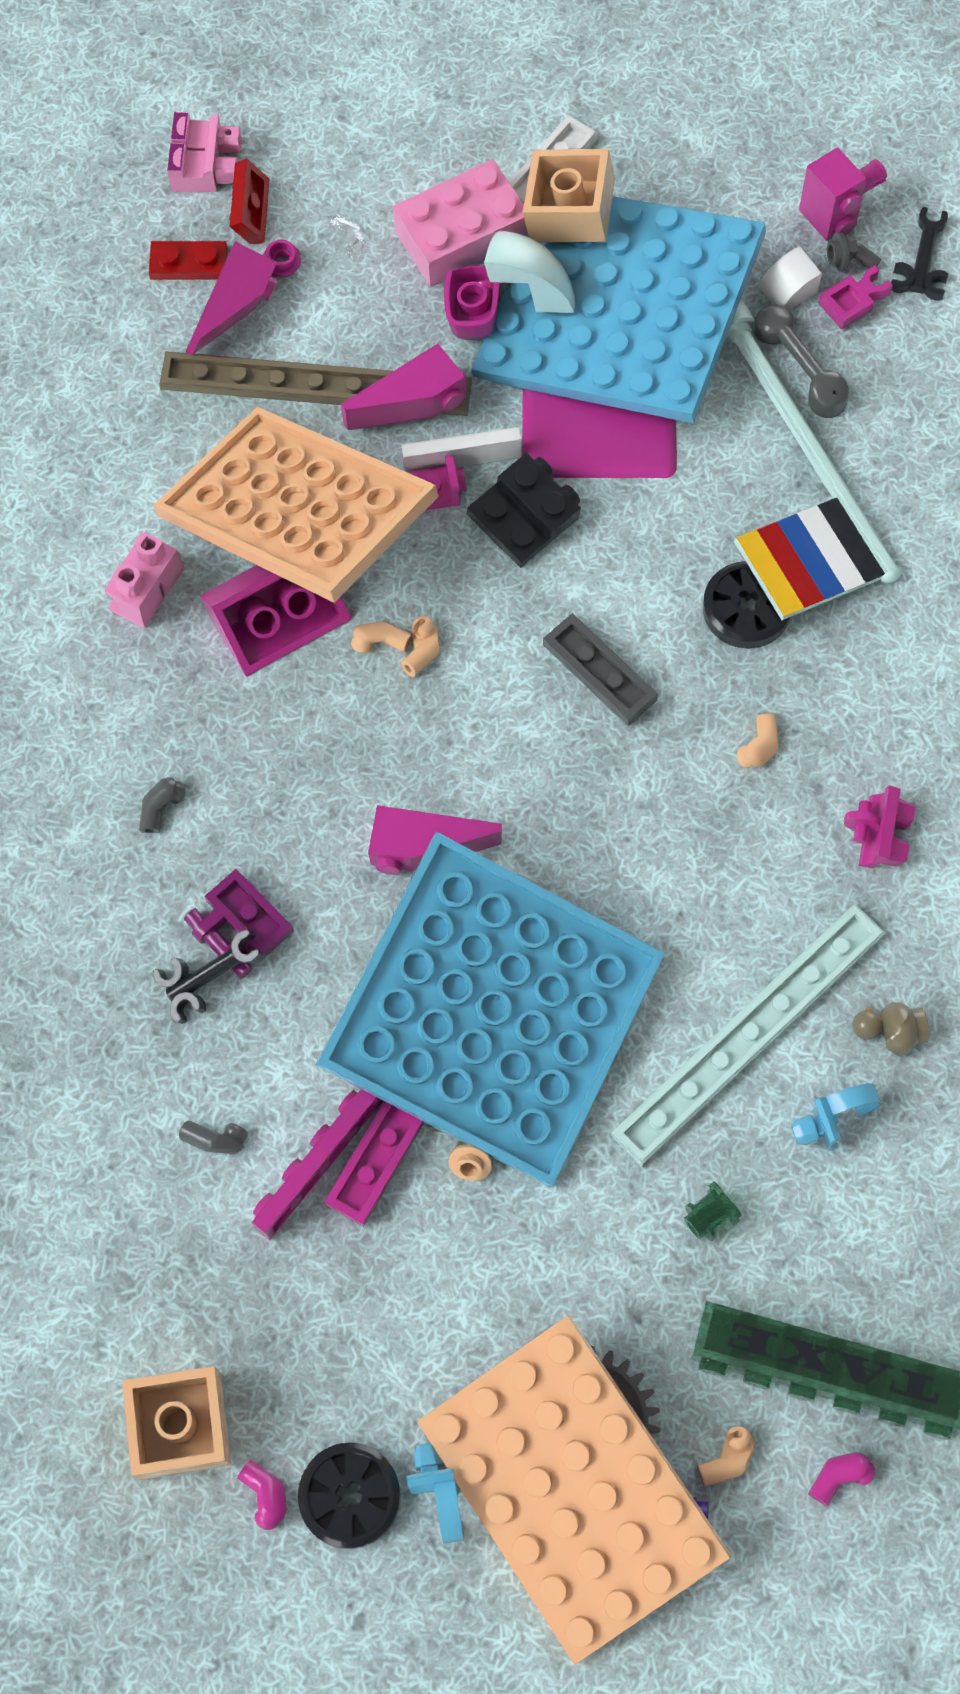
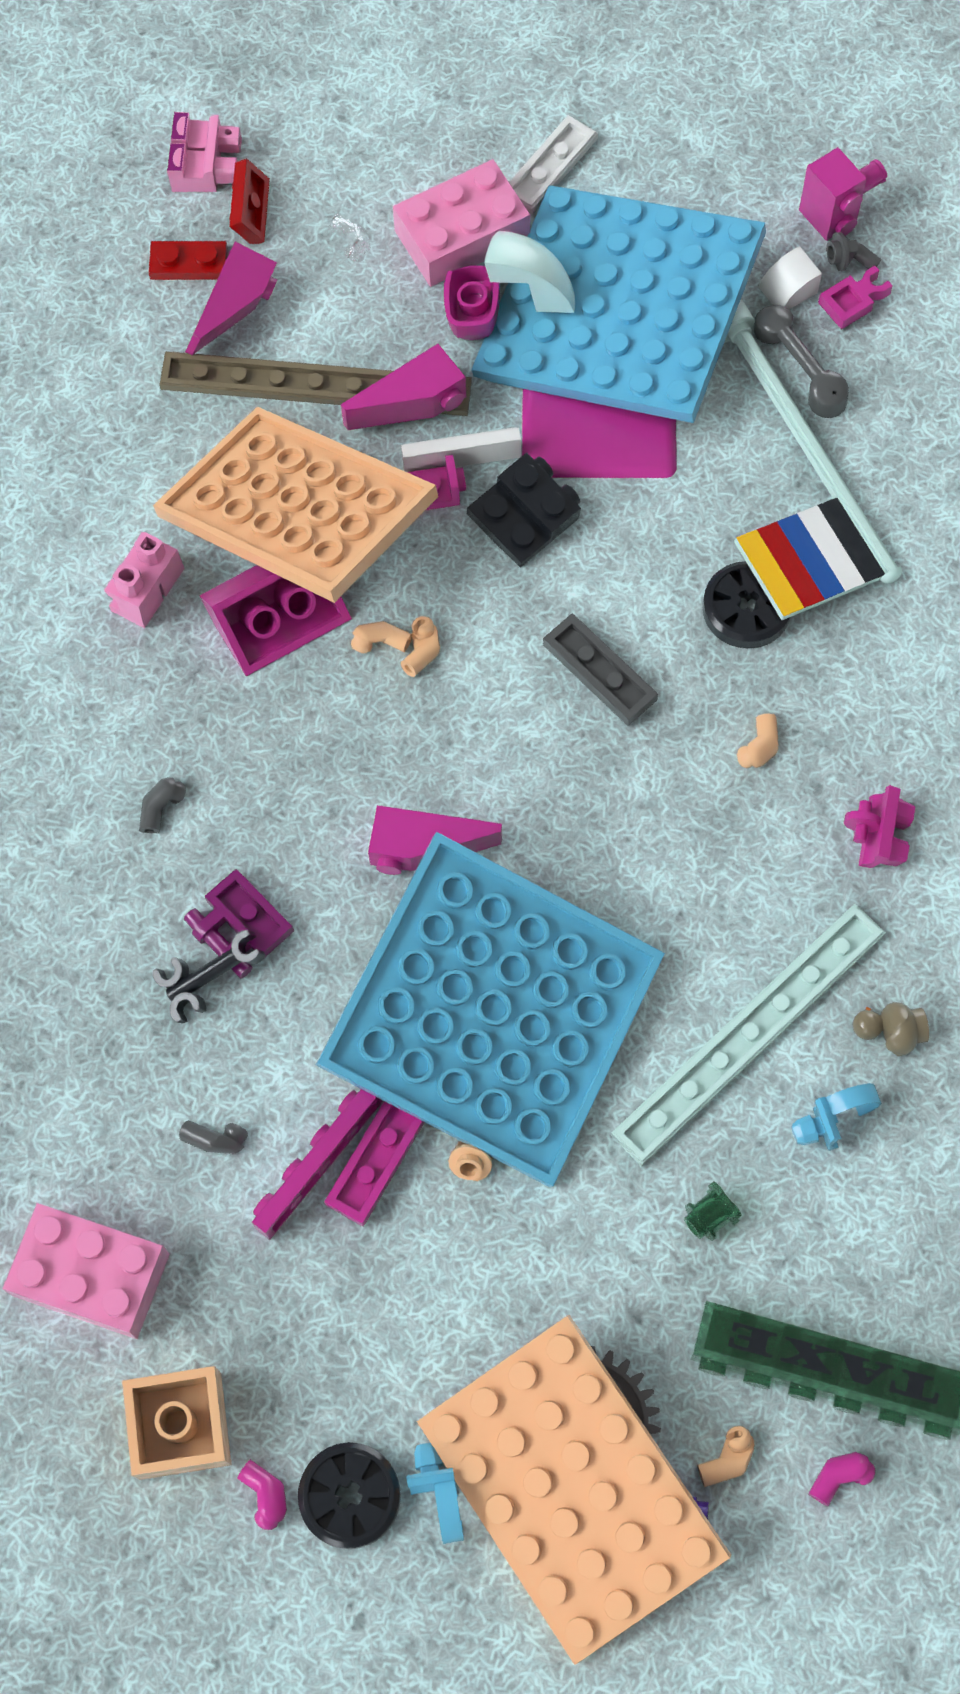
dark pink plate [263,239,301,277] -> none
light nougat brick [523,149,615,242] -> none
black bar [891,207,949,301] -> none
none -> bright pink brick [2,1203,170,1339]

